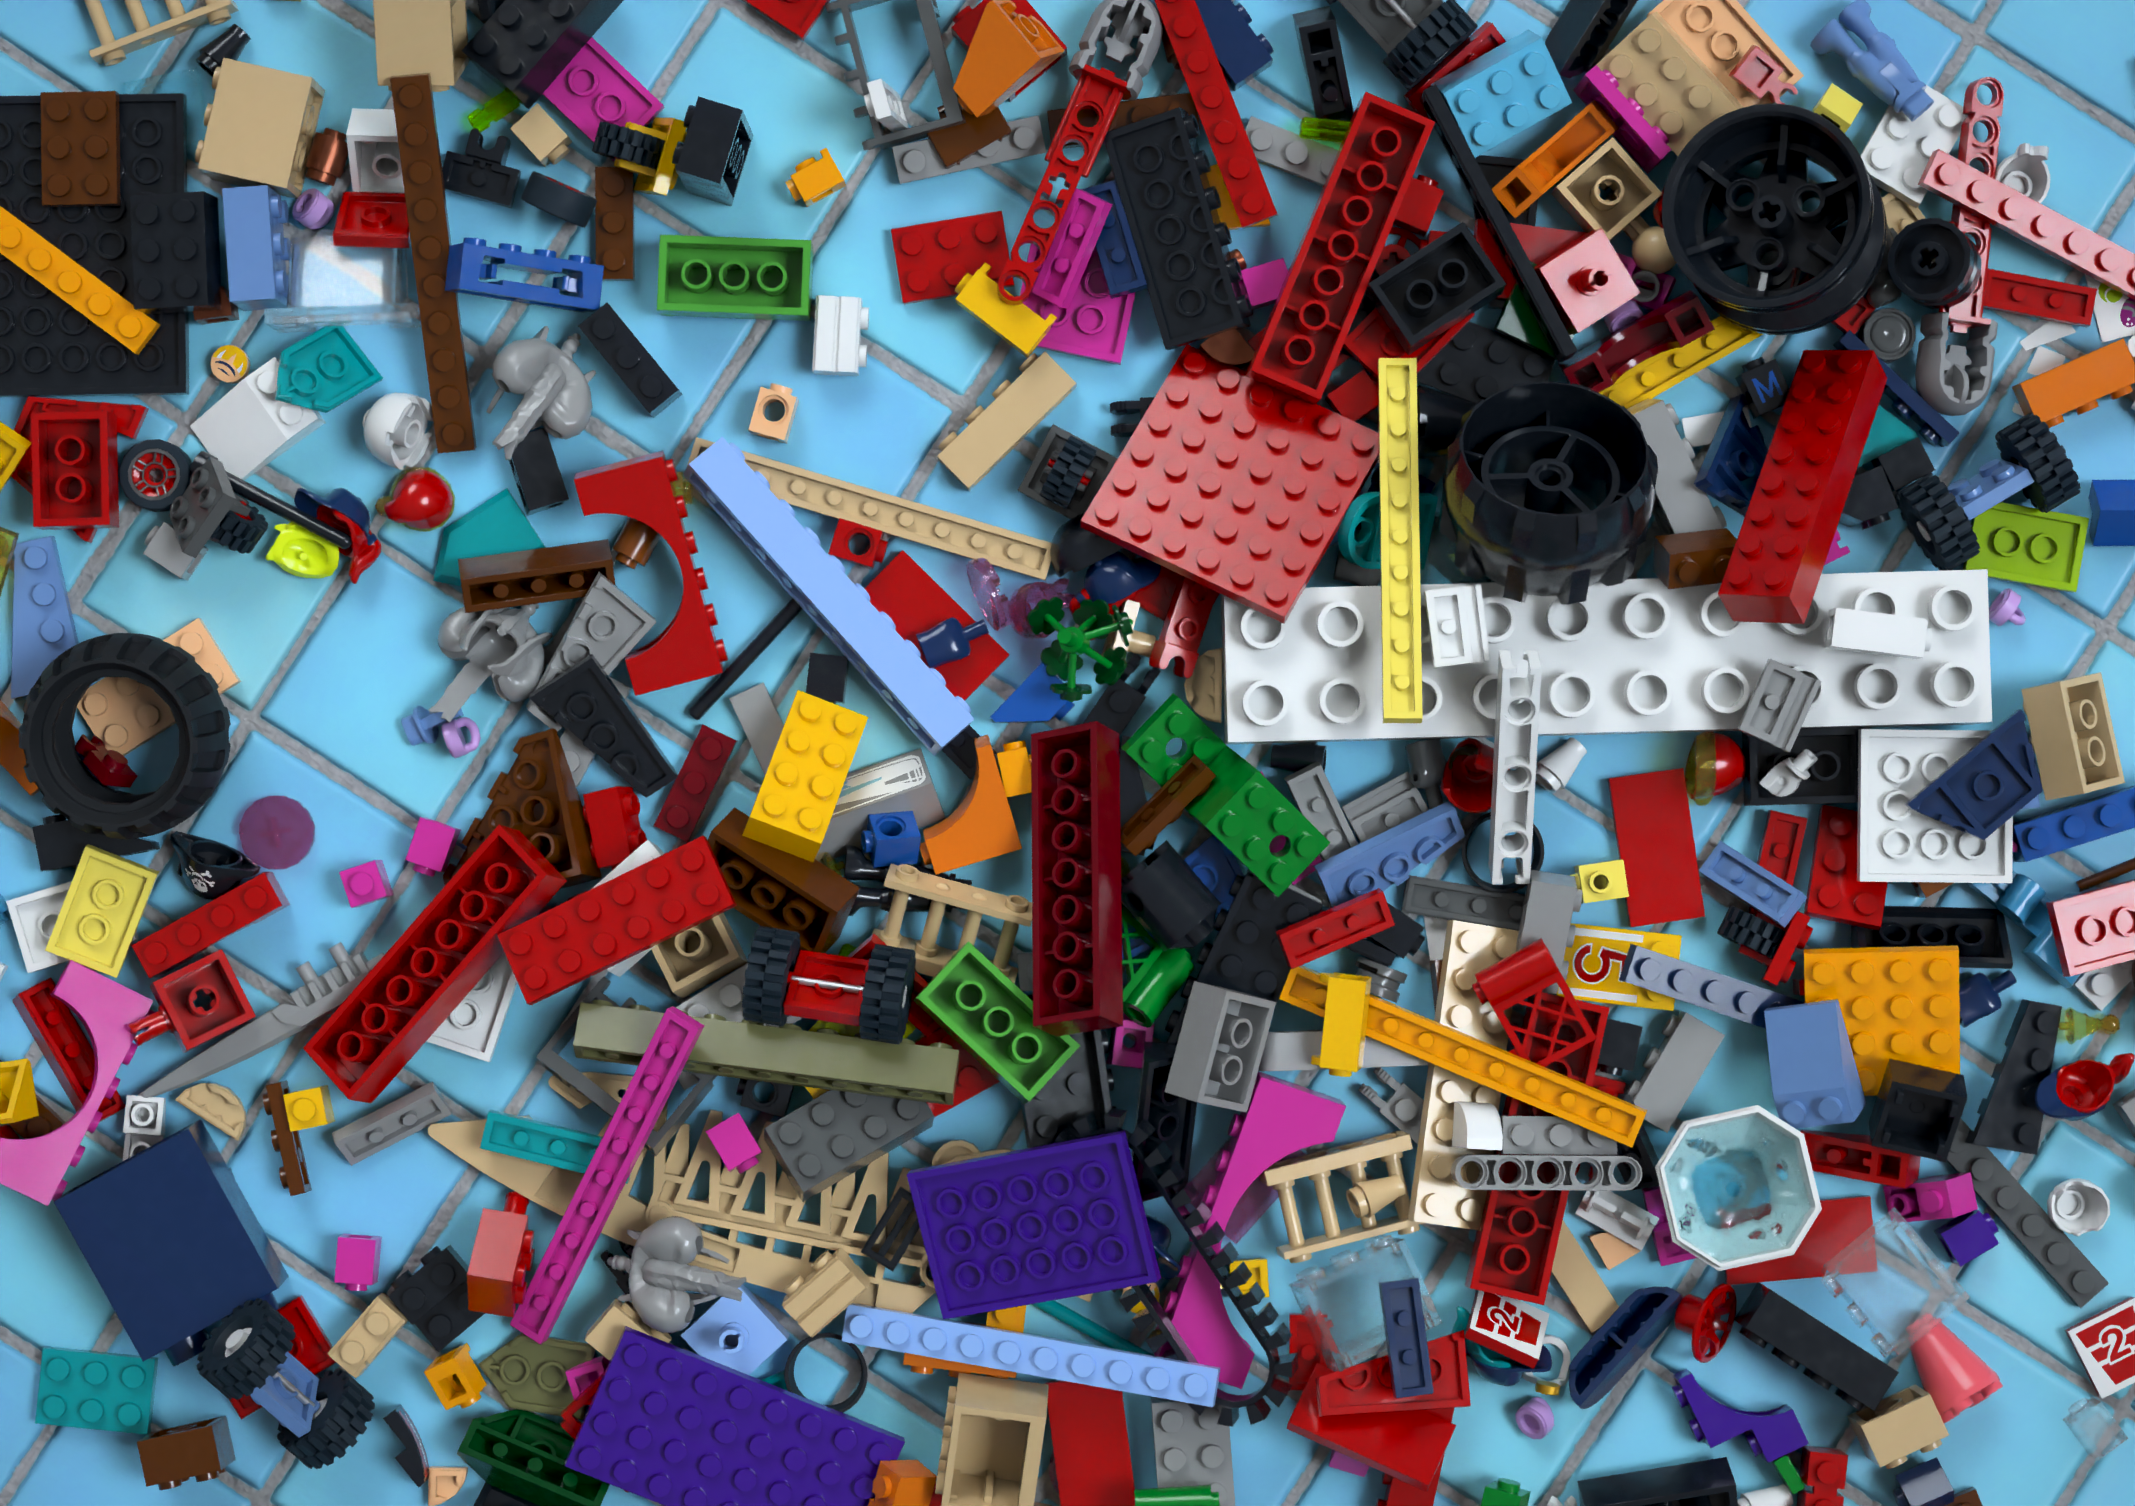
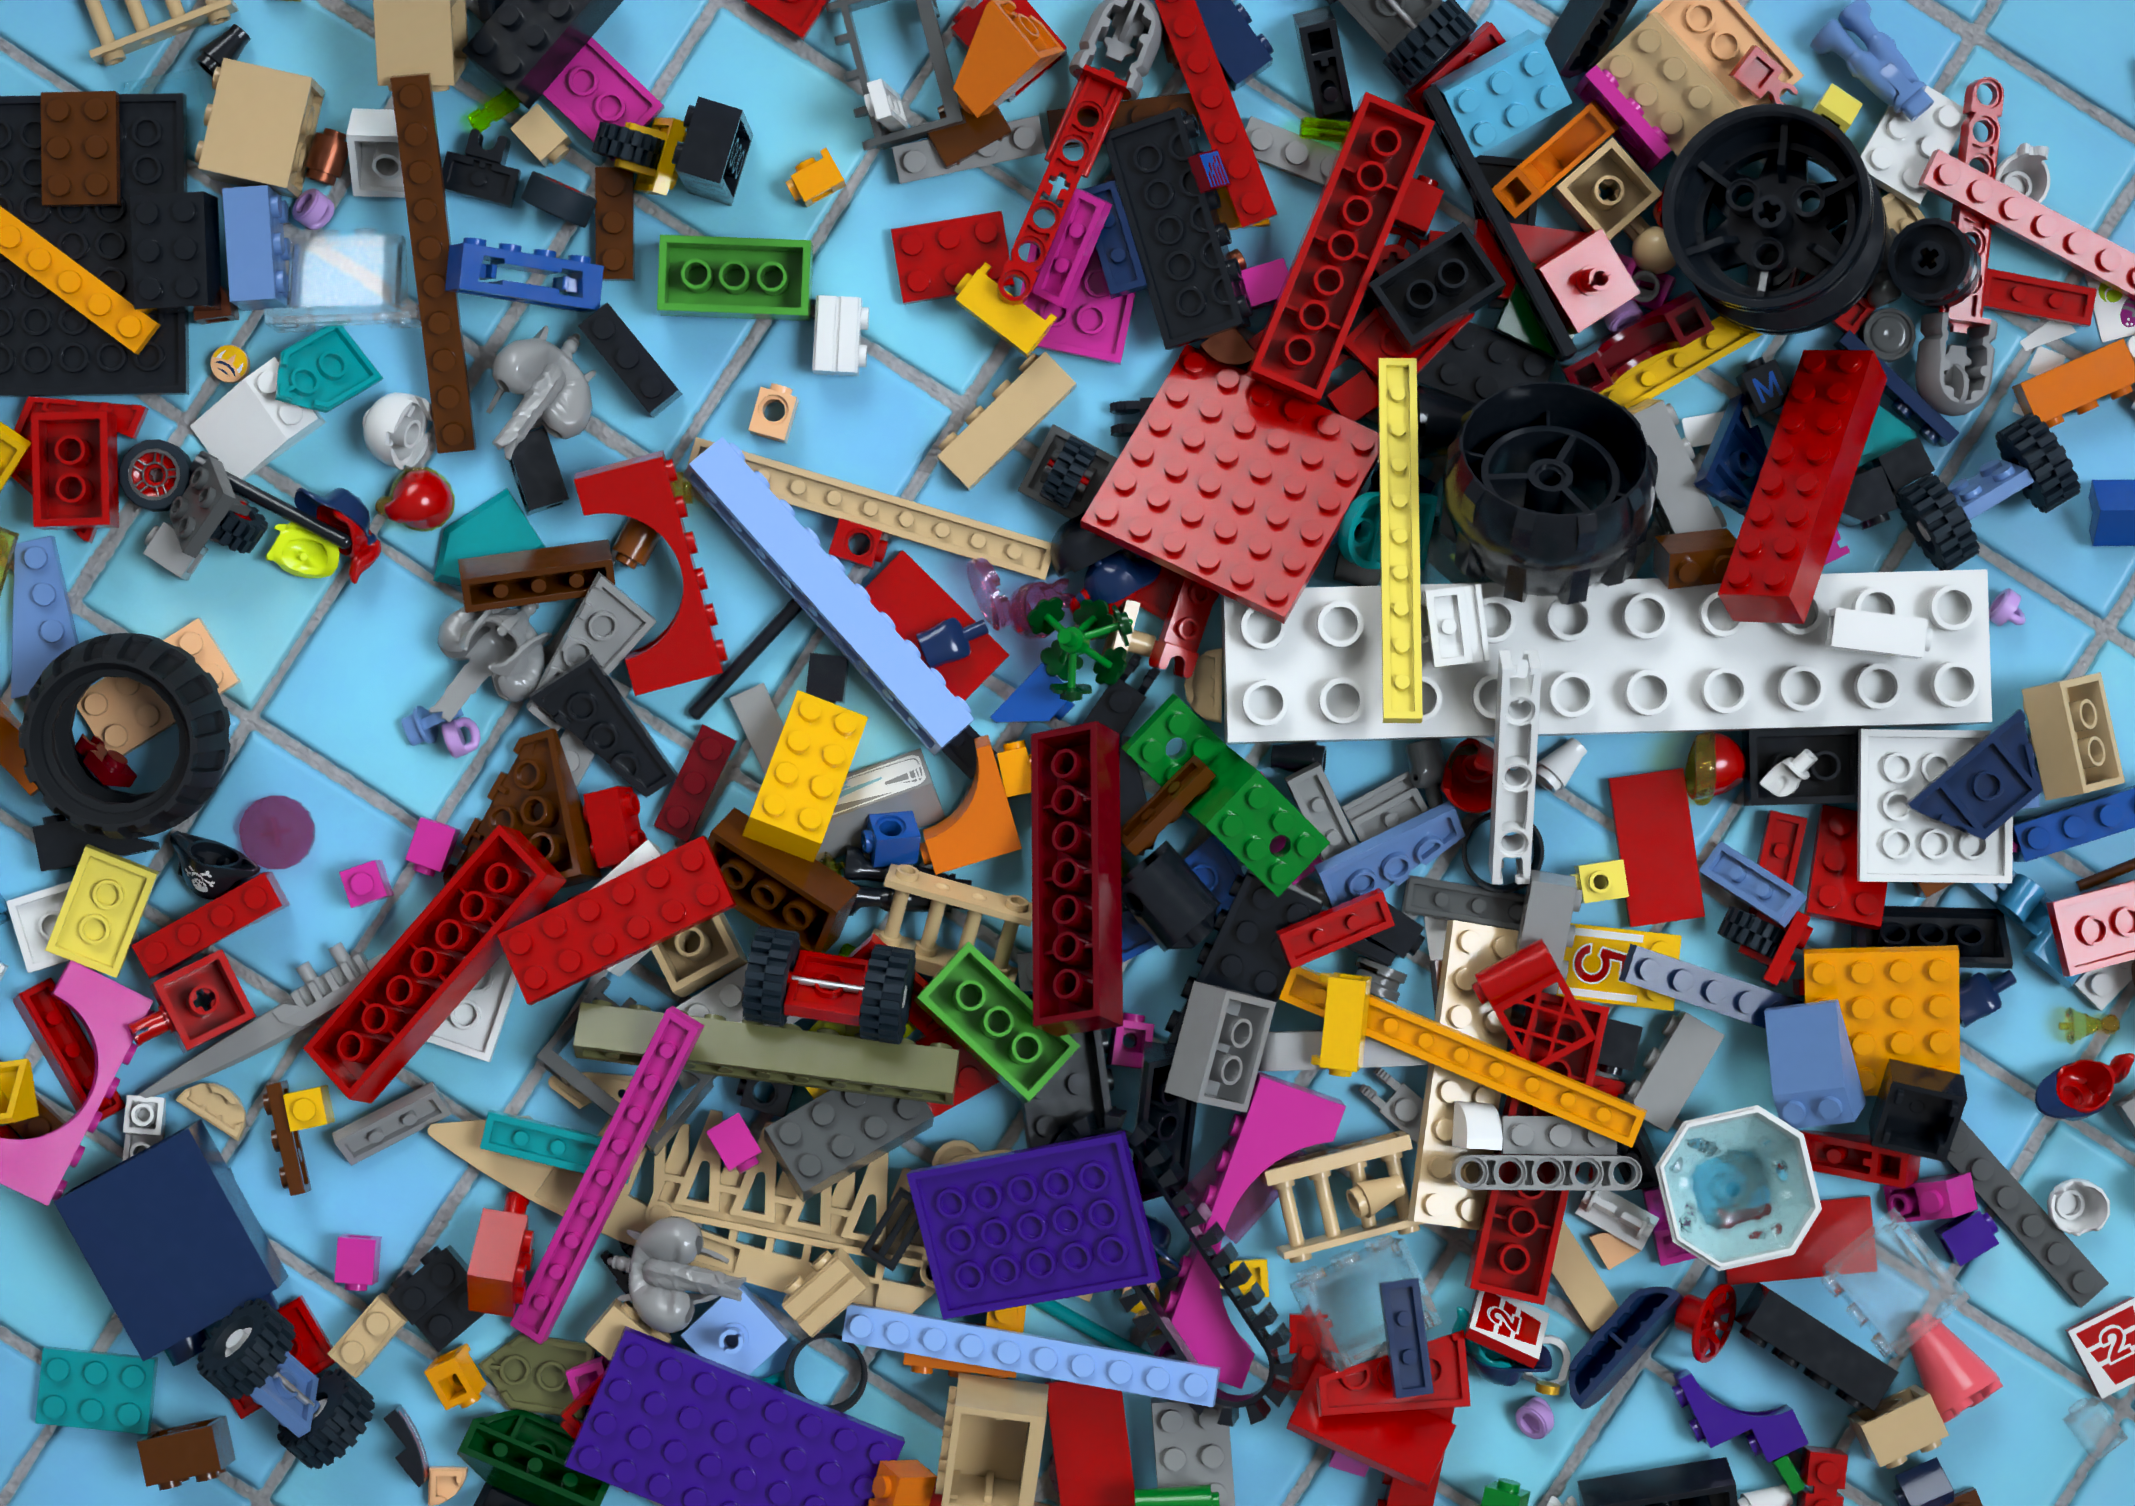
red tile [332,192,411,248] -> none
green piece [1121,902,1194,1028] -> none
light grey plate [1737,659,1821,752] -> none
lime plate [1963,502,2089,593] -> none
black wing [1965,999,2062,1155] -> none
none -> dark red tile [1188,149,1231,194]

